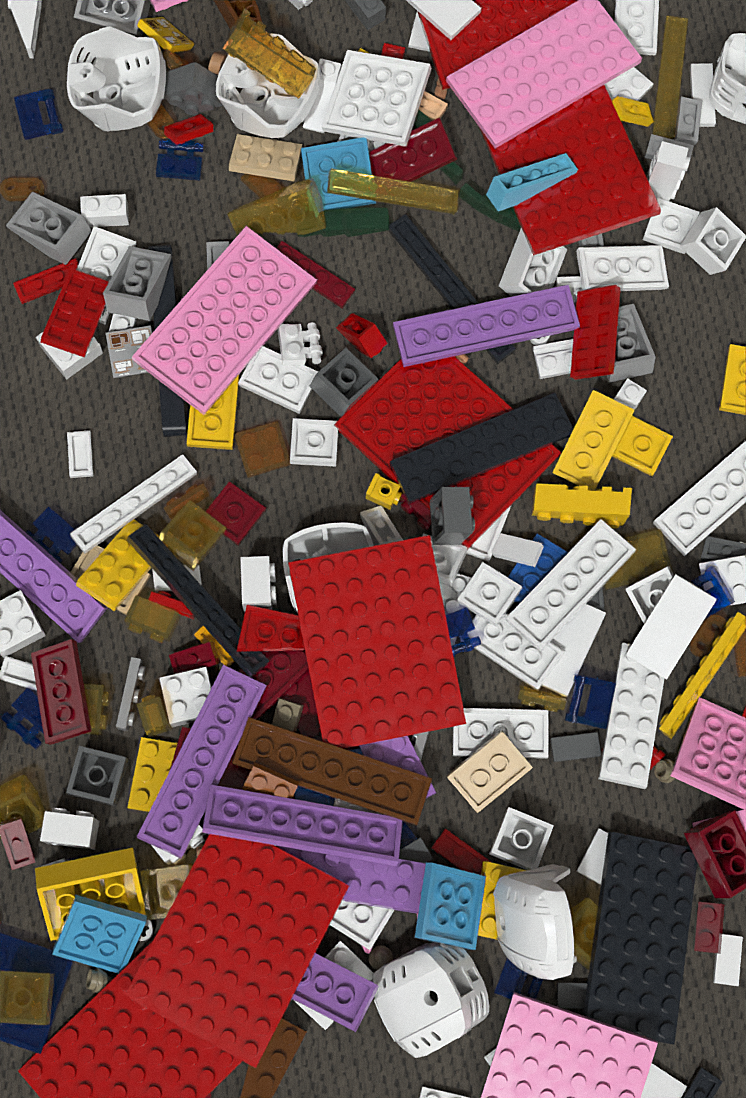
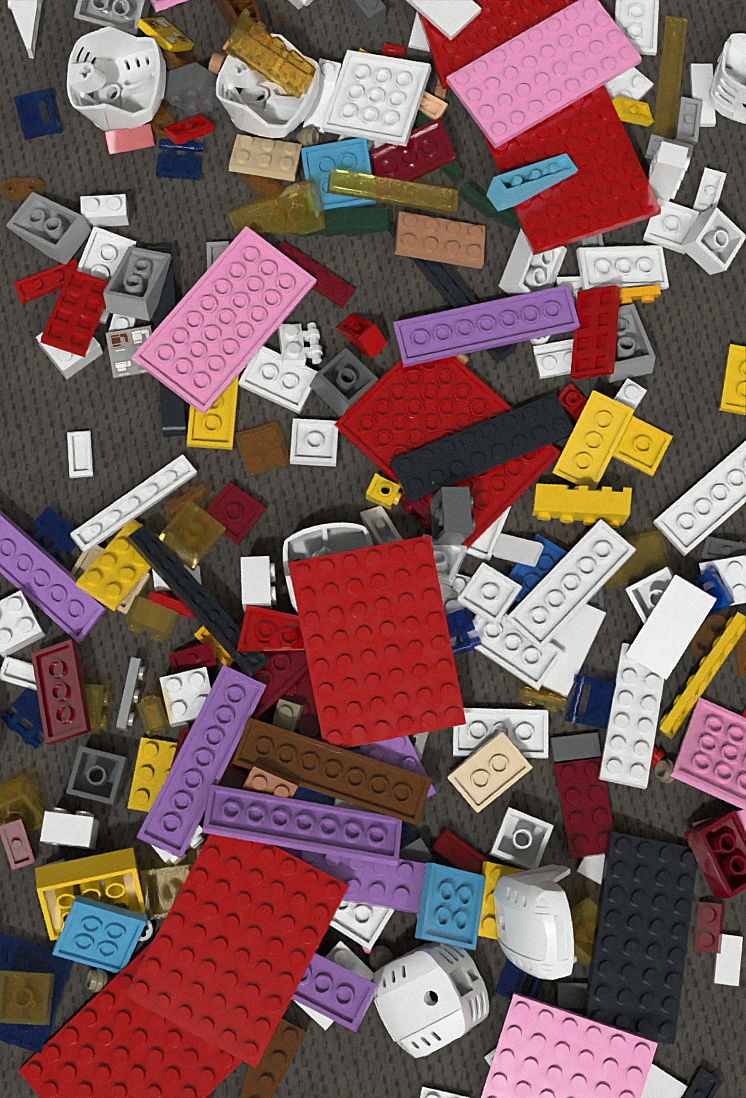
none -> slope [103,123,155,154]
none -> dark tan plate [296,125,320,147]
none -> nougat plate [394,211,485,269]
none -> dark red plate [554,758,614,860]
none -> red slope [557,383,589,421]
none -> light orange plate [619,285,661,305]
none -> white plate [692,167,726,212]

